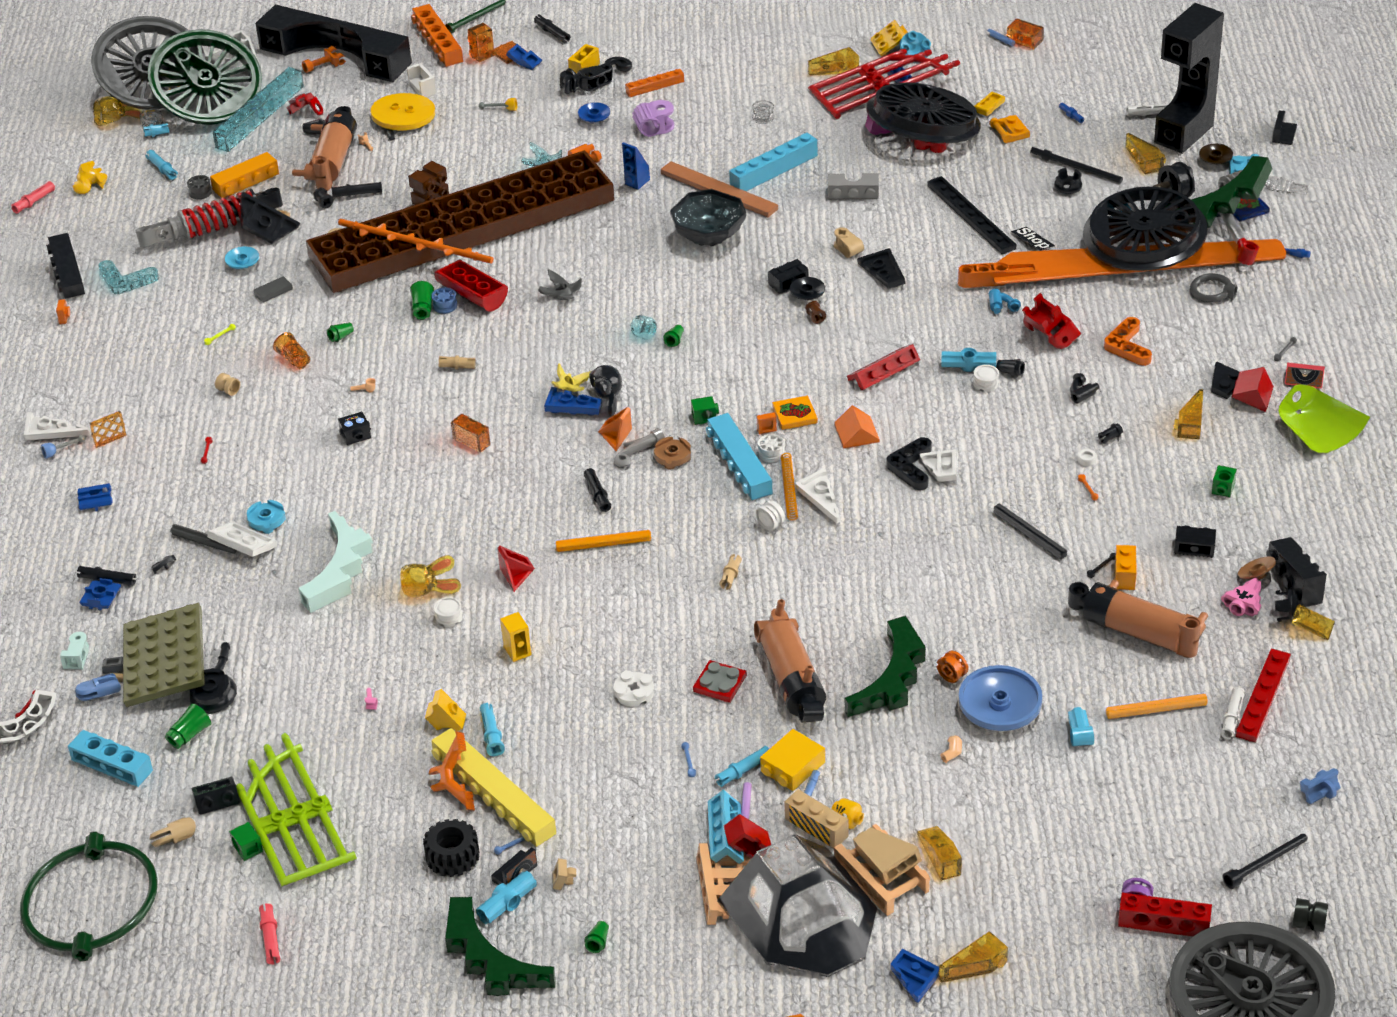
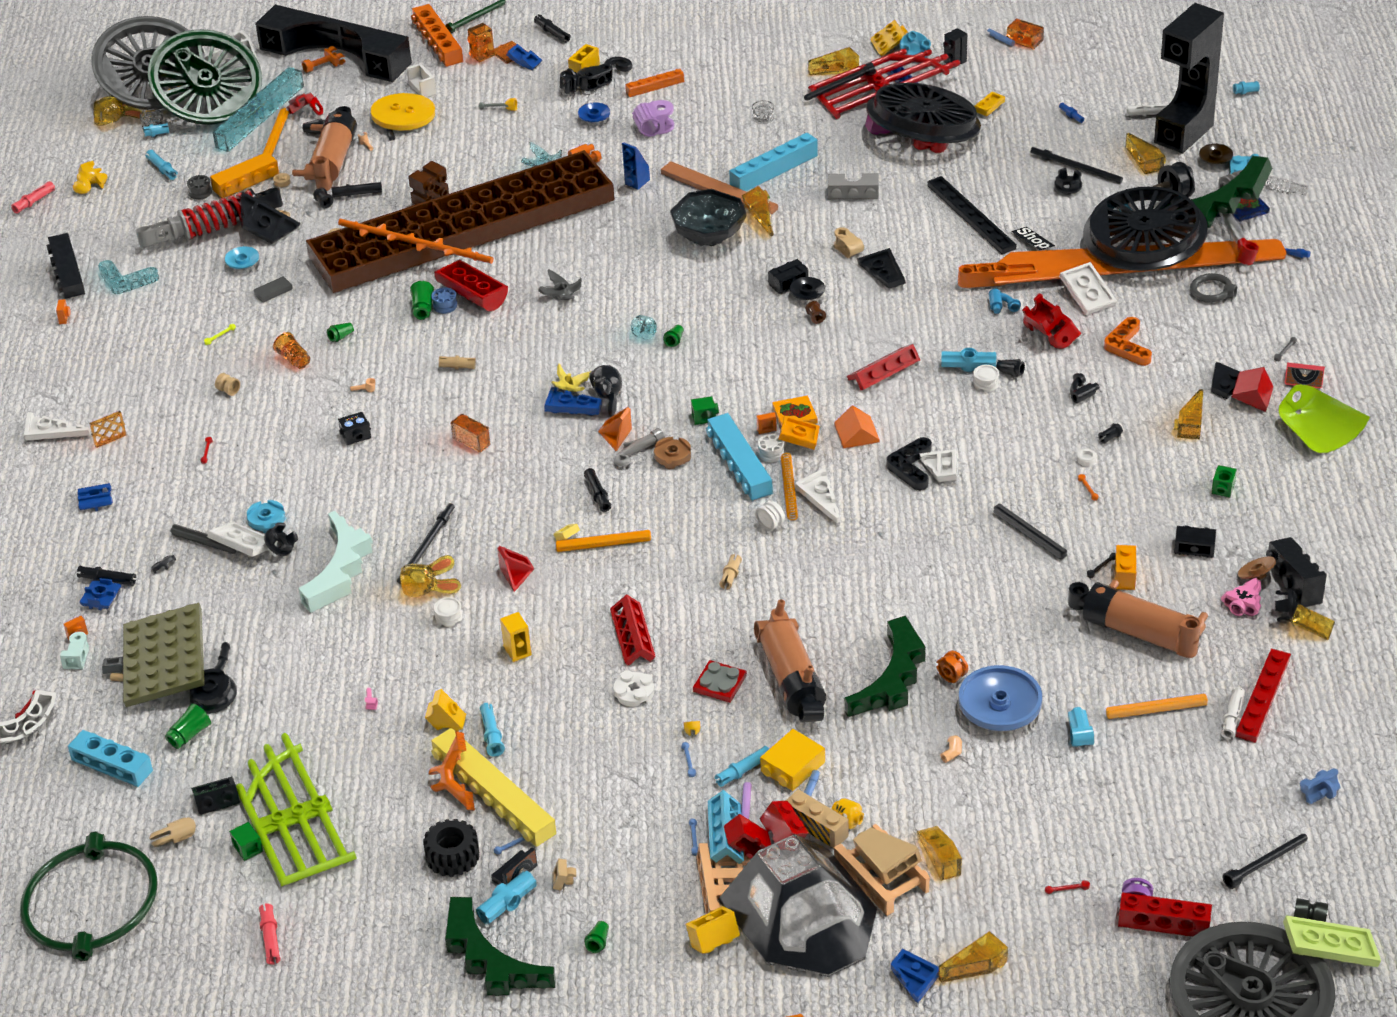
hinge [41,435,85,459] -> none
medium blue arm [75,673,121,701] -> none
light orange plate [989,115,1030,143] -> none
black panel [1272,110,1297,145] -> none
none -> orange plate [63,616,88,640]
none -> light orange axle [262,108,289,155]
none -> black piece [264,522,298,556]
none -> tan tile [273,173,291,188]
none -> black bar [397,503,455,584]
none -> light yellow tile [553,524,580,540]
none -> red fence [610,594,656,666]
none -> yellow hinge [683,721,701,736]
none -> yellow brick [685,906,740,954]
none -> medium blue hinge [689,818,698,856]
none -> clear yellow slope [742,186,774,236]
none -> red brick [759,800,809,851]
none -> light orange tile [779,416,820,450]
none -> black piece [804,62,876,101]
none -> black brick [943,28,968,68]
none -> red hinge [1045,880,1090,894]
none -> white tile [1059,262,1117,315]
none -> medium azure pin [1233,81,1260,95]
none -> yellowish green plate [1283,915,1381,967]

